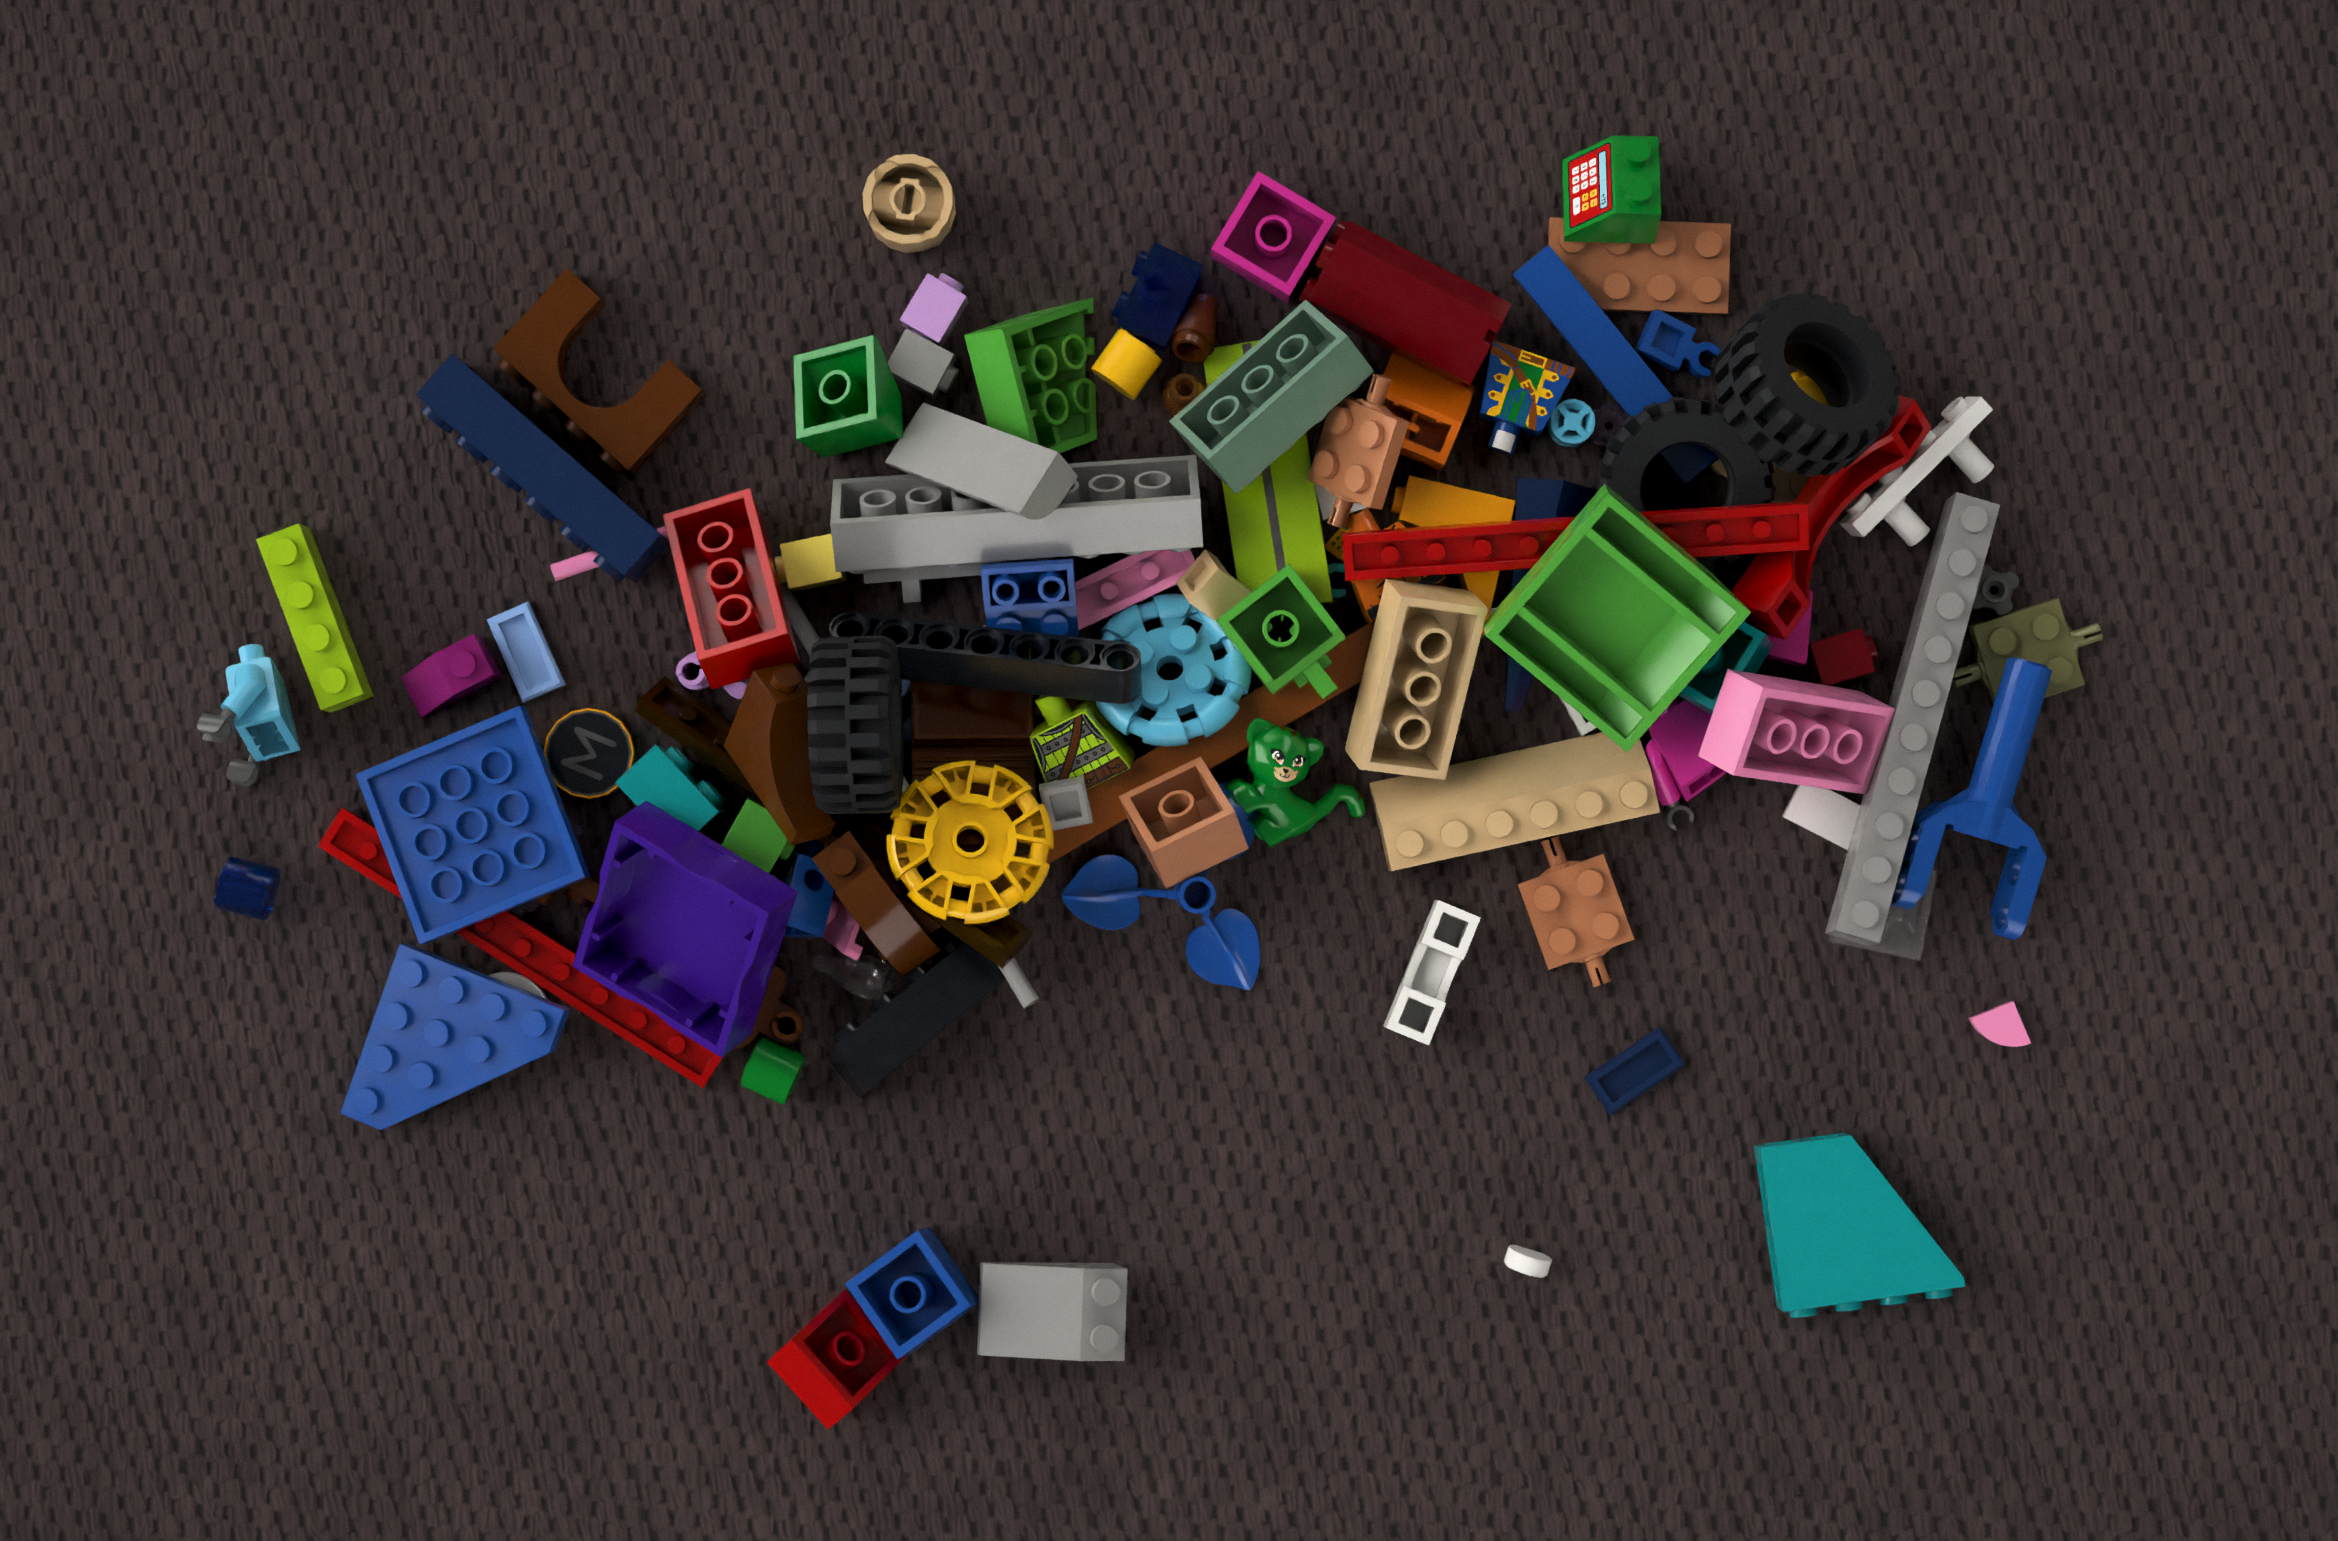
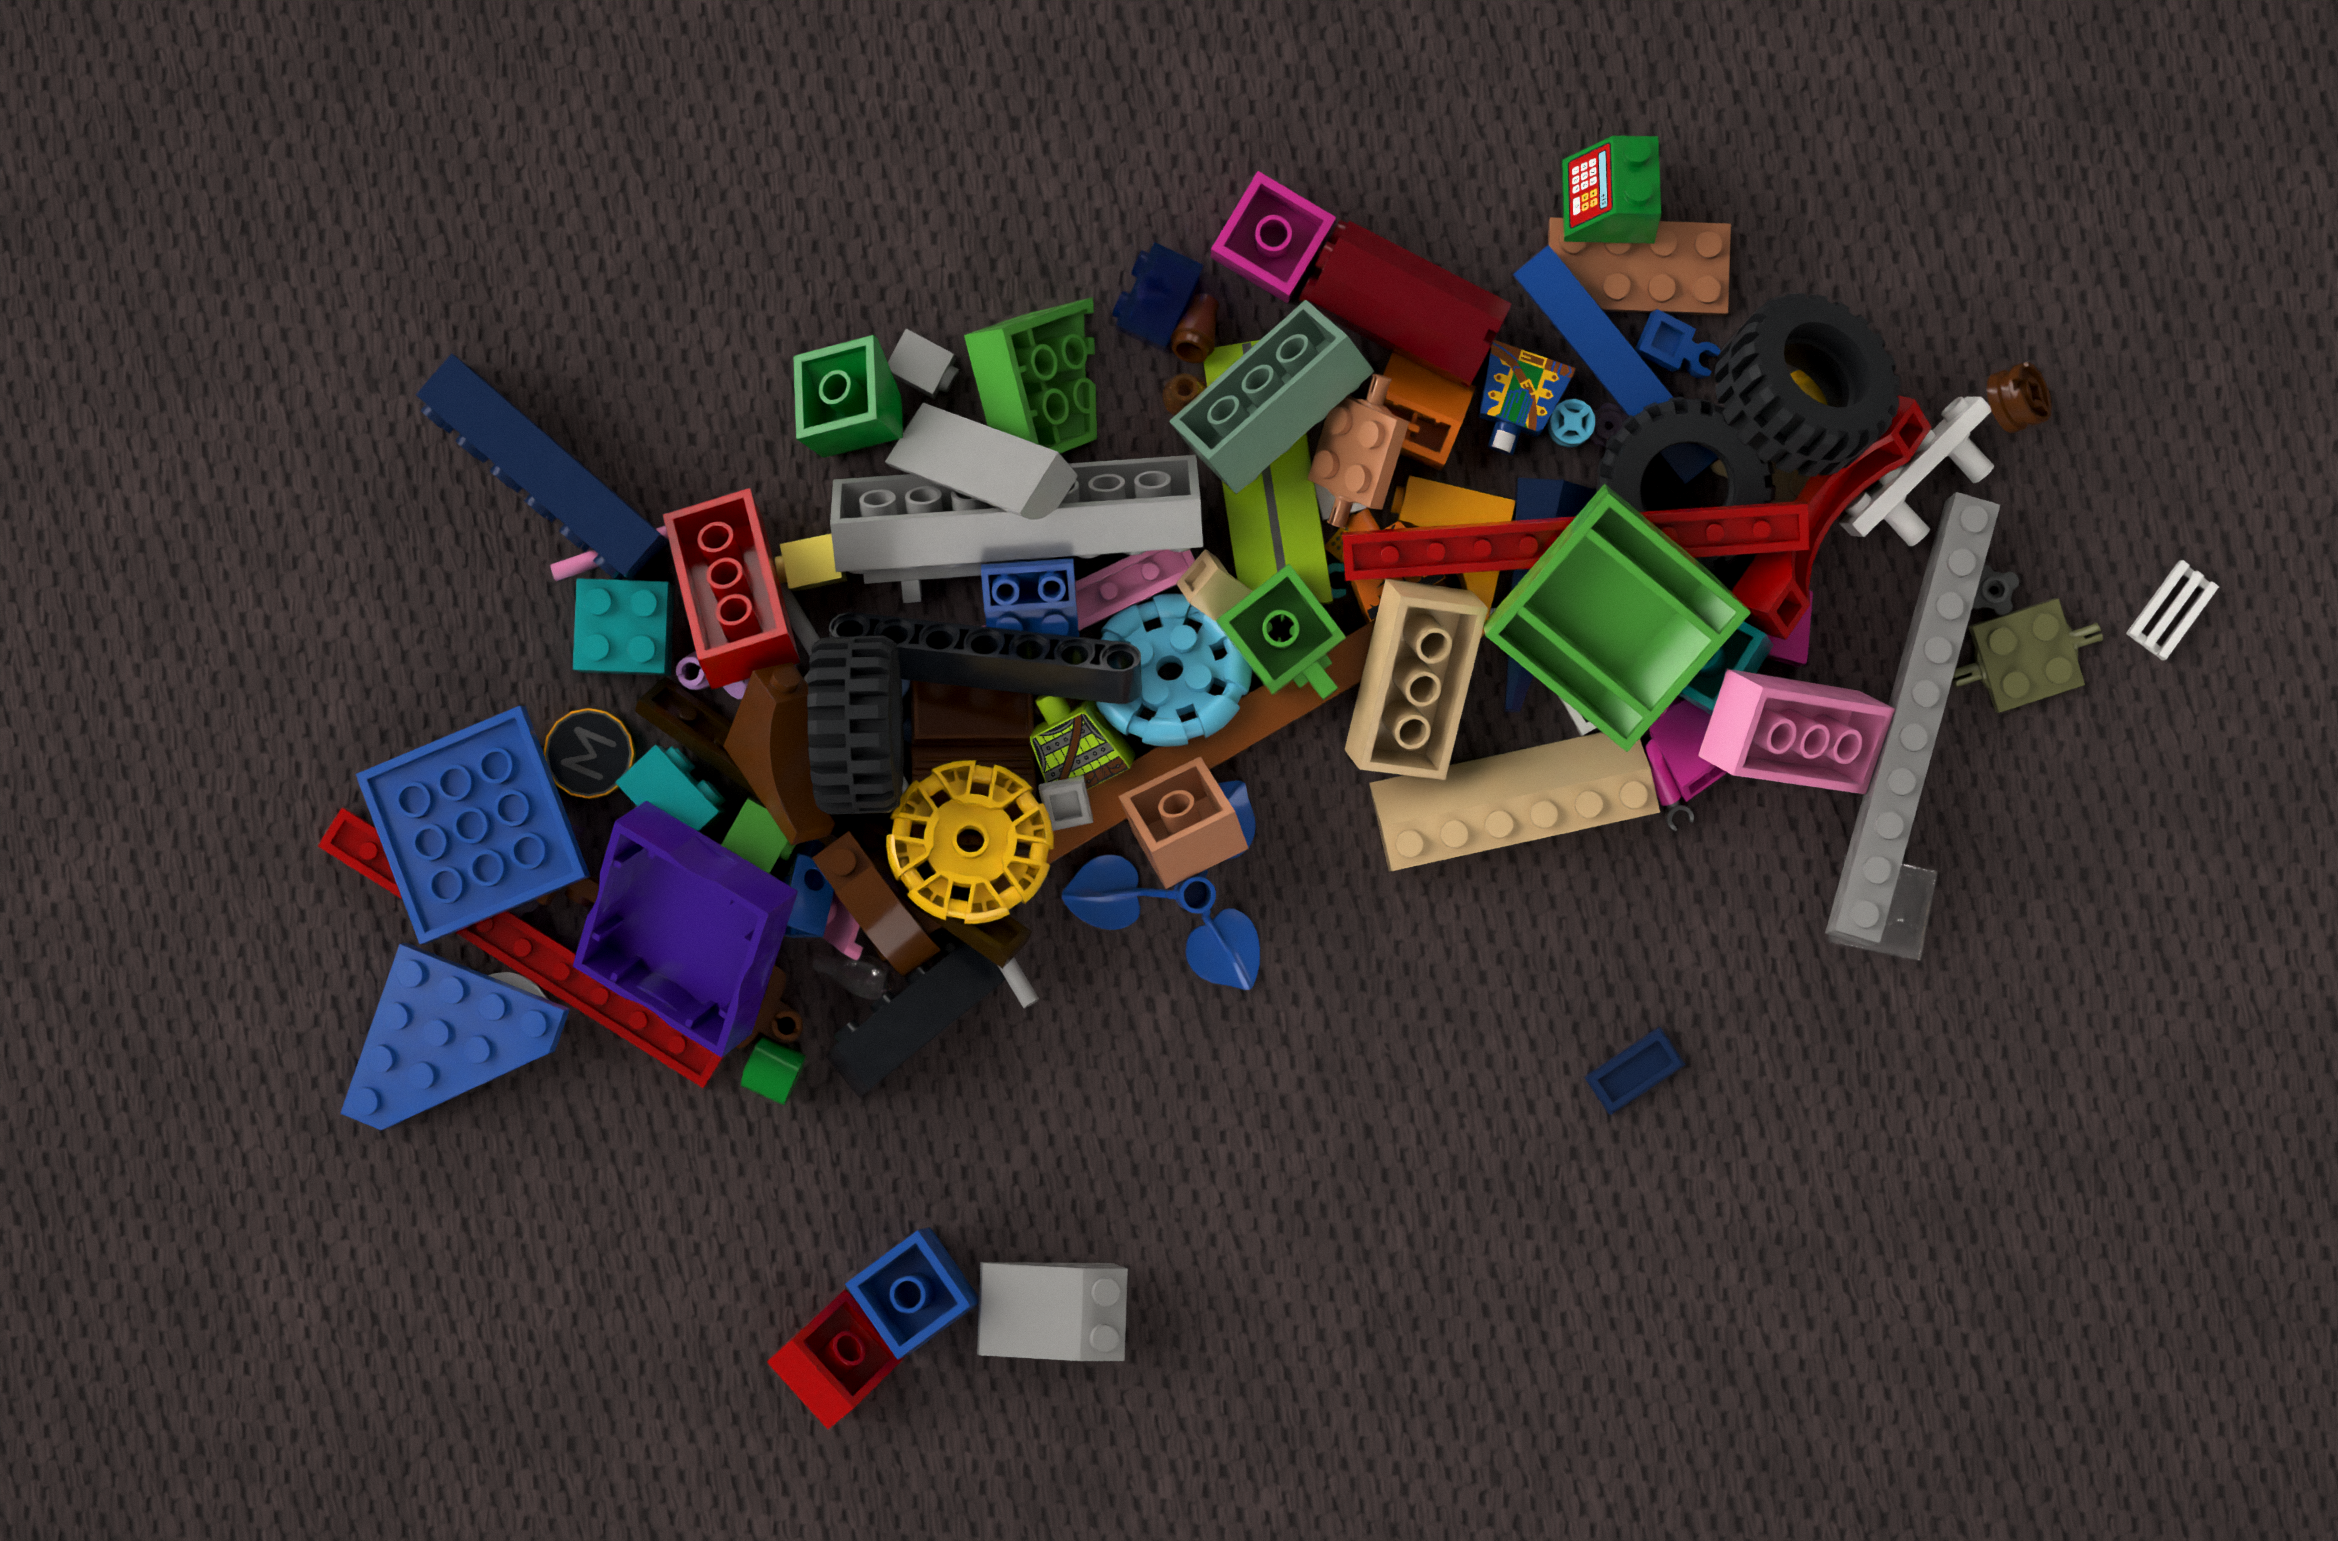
medium azure torso [197,644,301,787] -> none
clear blue piece [213,856,280,920] -> none
lime brick [256,523,374,713] -> none
magenta slope [401,634,502,718] -> none
light blue tile [487,601,566,703] -> none
reddish brown arch [493,268,706,475] -> none
tan brick [862,154,956,253] -> none
lavender brick [900,273,969,347] -> none
yellow piece [1091,328,1162,400] -> none
green animal [1224,717,1367,849] -> none
white arch [1383,900,1481,1045] -> none
white tile [1504,1245,1552,1278] -> none
nougat plate [1518,836,1635,987] -> none
teal slope [1754,1133,1965,1318] -> none
white tile [1782,785,1860,851] -> none
dark red brick [1807,628,1878,685] -> none
blue piece [1891,657,2052,940] -> none
bright pink tile [1969,1001,2031,1047] -> none
none -> teal brick [573,578,675,676]
none -> reddish brown wheel [1987,362,2052,433]
none -> white tile [2126,560,2219,660]

